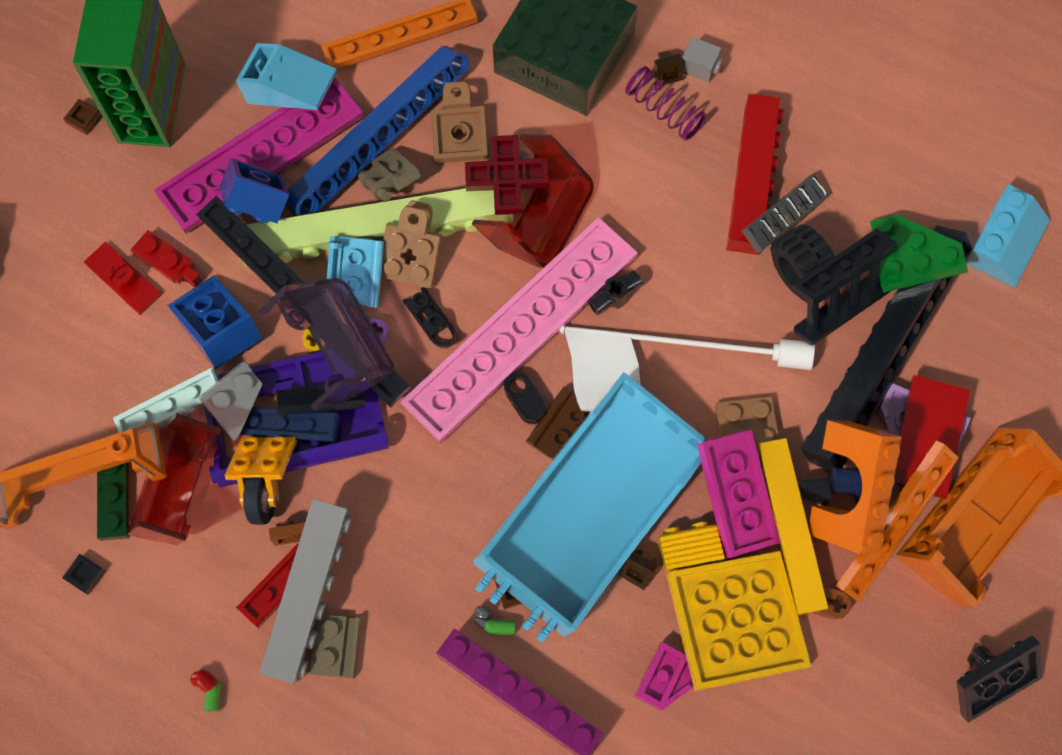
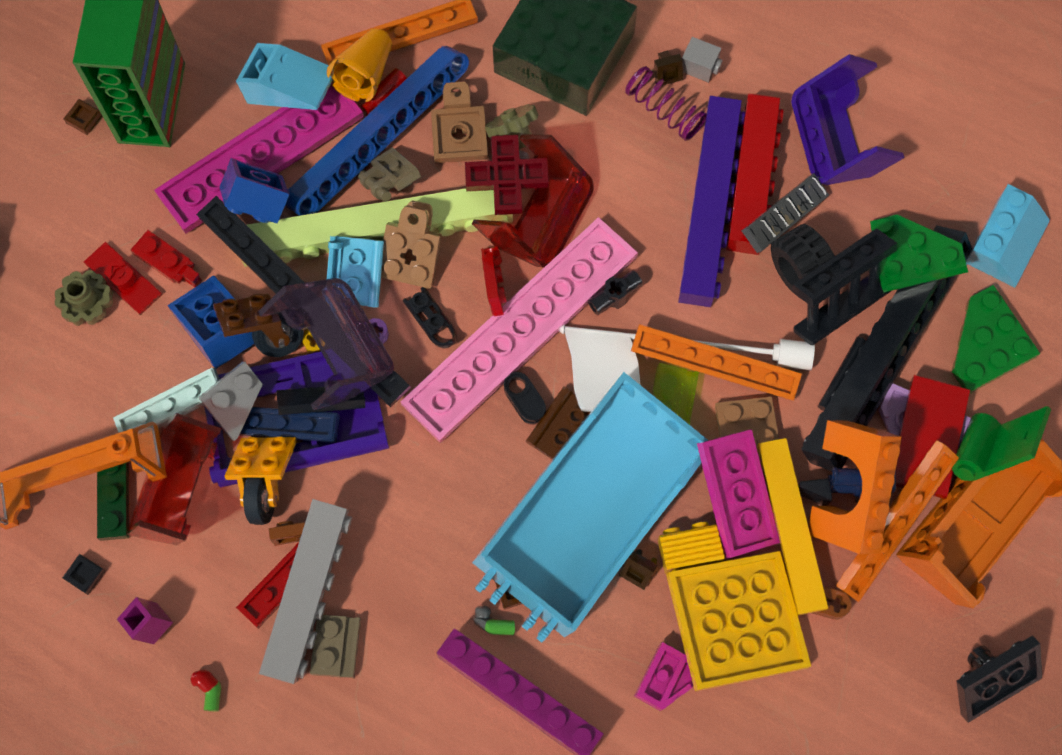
none -> olive plant [55,270,113,326]
none -> magenta brick [117,597,173,644]
none -> reddish brown plate [213,294,303,357]
none -> light orange cone [327,29,392,102]
none -> red cylinder [361,68,407,114]
none -> red hinge [481,245,507,317]
none -> olive plant [485,104,539,149]
none -> orange plate [631,324,802,401]
none -> clear neon green plate [652,363,699,425]
none -> dark purple brick [678,96,745,308]
none -> dark purple windscreen [791,54,905,185]
none -> black bar [818,337,866,411]
none -> green plate [951,285,1040,393]
none -> green door [952,406,1051,481]

